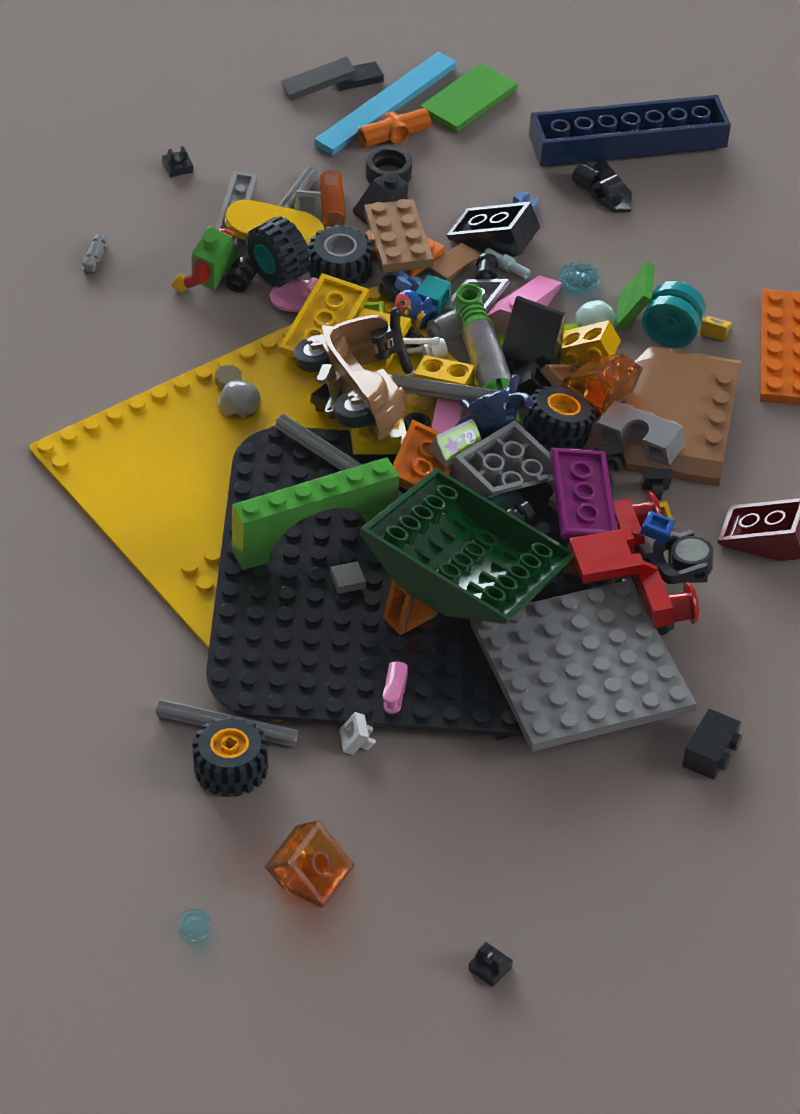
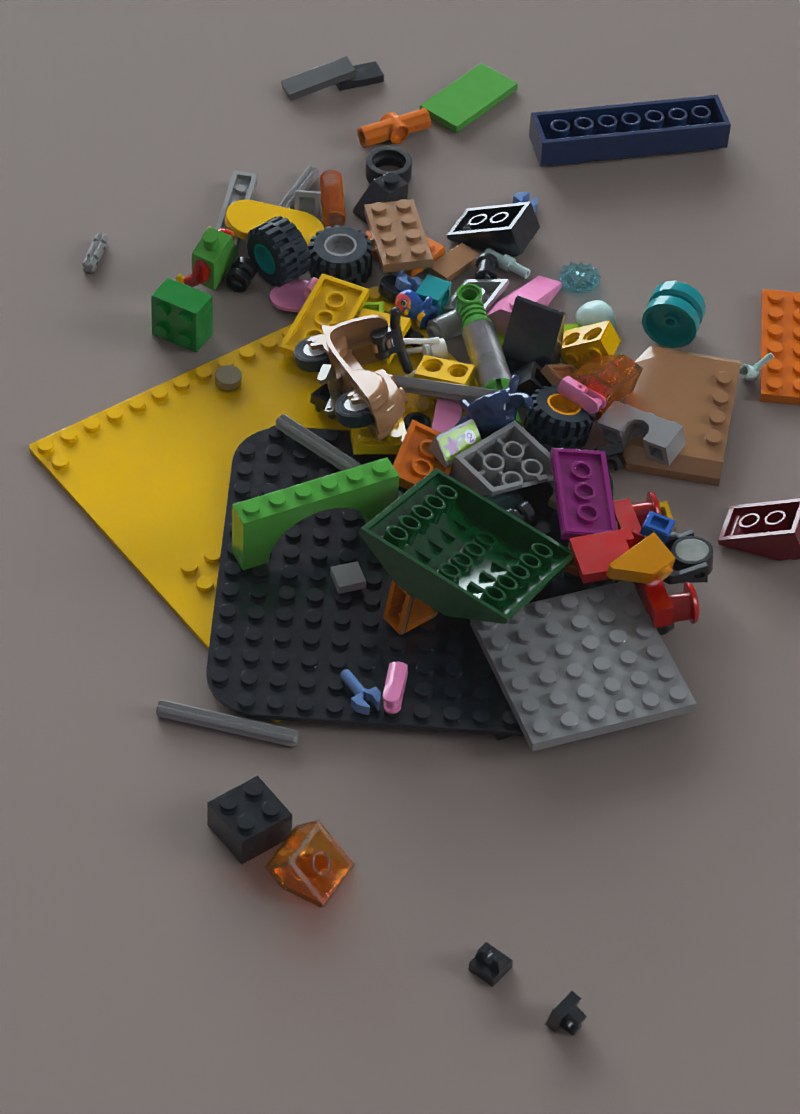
black tile [162,146,193,178] -> none
clear light blue tile [179,909,211,941] -> none
black wheel [192,716,268,797] -> none
light grey hair [217,380,261,419] -> none
medium azure tile [314,52,457,156] -> none
white tile [339,712,376,755] -> none
black panel [572,158,632,212] -> none
bright green tile [616,262,655,331] -> none
black tile [641,468,672,500] -> none
black brick [682,708,743,780] -> none
yellow slope [700,316,732,341] -> none
none -> green brick [151,278,213,353]
none -> black brick [207,775,292,864]
none -> medium blue bar [340,669,381,715]
none -> black tile [545,991,587,1036]
none -> bright pink bar [557,376,607,414]
none -> light orange slope [606,532,676,584]
none -> light aqua hand [739,352,774,382]

